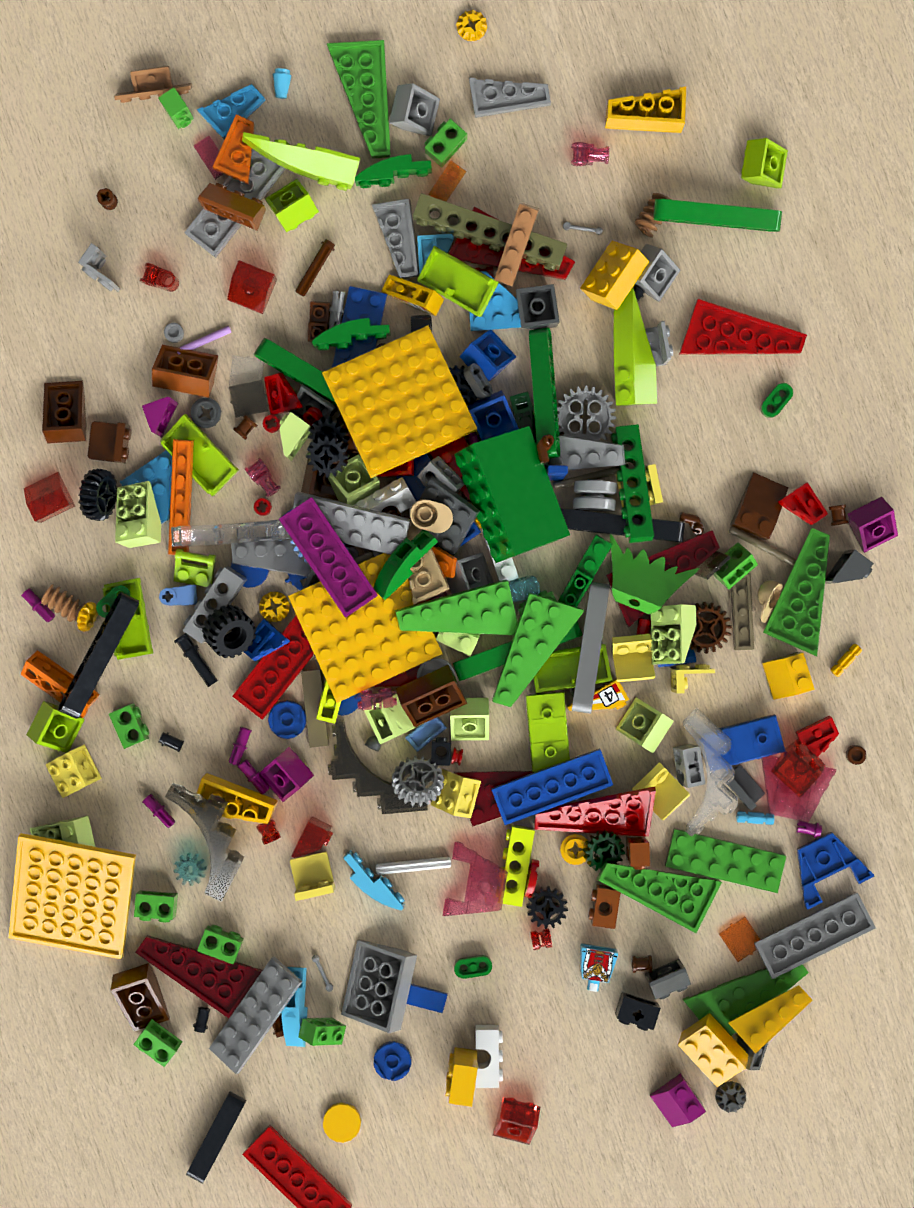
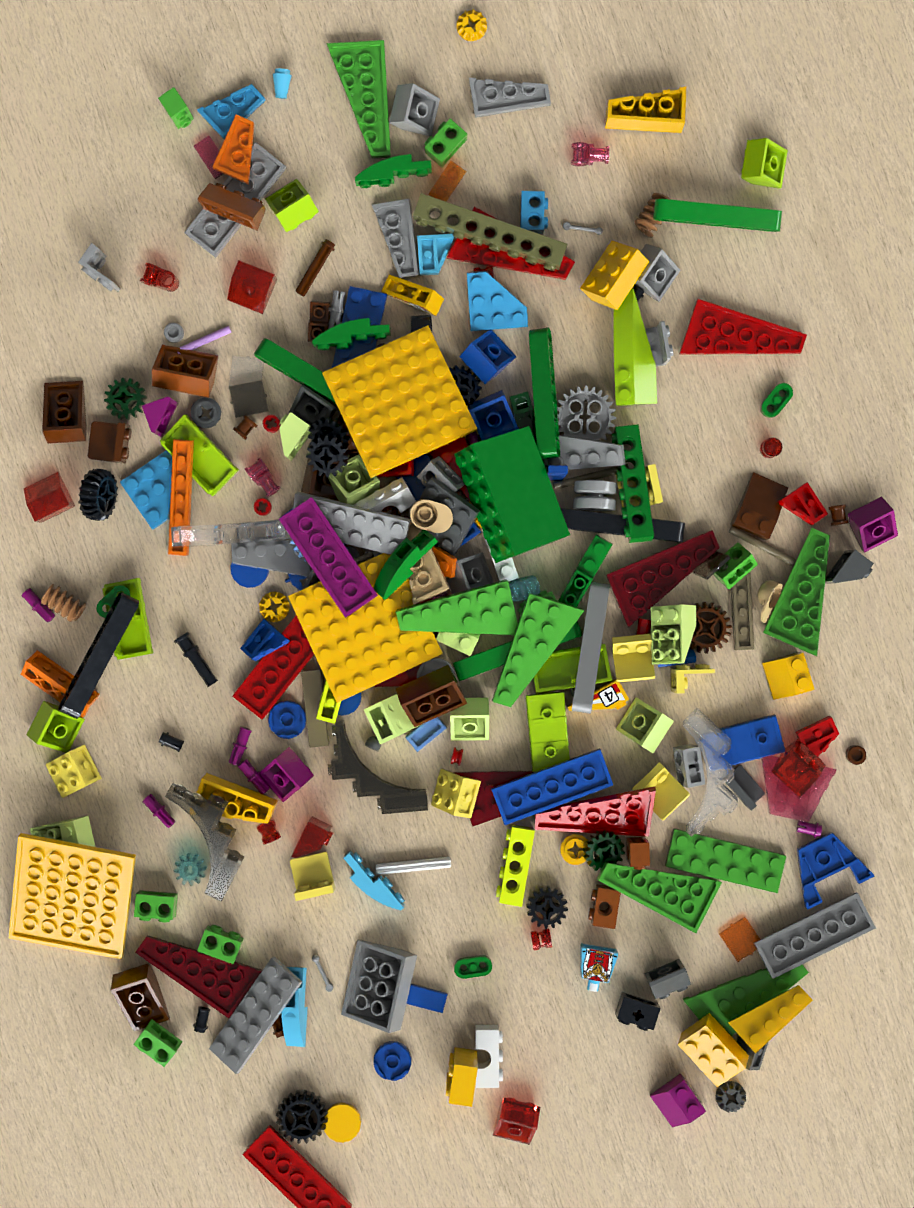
yellow gear [77,602,98,632] -> none
reddish brown bush [96,188,118,210] -> none
bright green brick [109,703,149,749] -> none
medium nougat bracket [114,66,192,103] -> none
yellowish green slope [115,481,161,548] -> none
medium blue piece [159,585,198,606] -> none
lime plate [173,548,216,587] -> none
light grey brick [183,566,247,644] -> none
black beam [186,1091,247,1184] -> none
black tyre [202,605,256,658] -> none
wedge [242,132,360,191] -> none
red wing [264,373,302,415] -> none
bright green brick [298,1018,346,1046] -> none
red bush [303,407,323,426] -> none
clear pink hinge [354,688,397,711] -> none
light grey gear [392,756,444,807] -> none
lime container [417,246,499,317] -> none
black brick [431,737,451,766] -> none
clear pink wing [442,841,508,916] -> none
dark grey beam [464,363,493,400] -> none
medium nougat arch [494,202,539,286] -> none
dark grey slope [516,284,560,329] -> none
red tile [524,859,539,898] -> none
reddish brown arm [537,434,554,463] -> none
bright green piece [610,534,700,614] -> none
reddish brown bush [631,955,653,973] -> none
reddish brown arm [679,512,704,535] -> none
medium azure axle [736,811,775,825] -> none
yellow axle [830,644,862,677] -> none
none -> dark green gear [104,378,147,420]
none -> black gear [276,1090,328,1144]
none -> dark azure brick [520,191,548,235]
none -> clear red wheel [760,438,783,459]

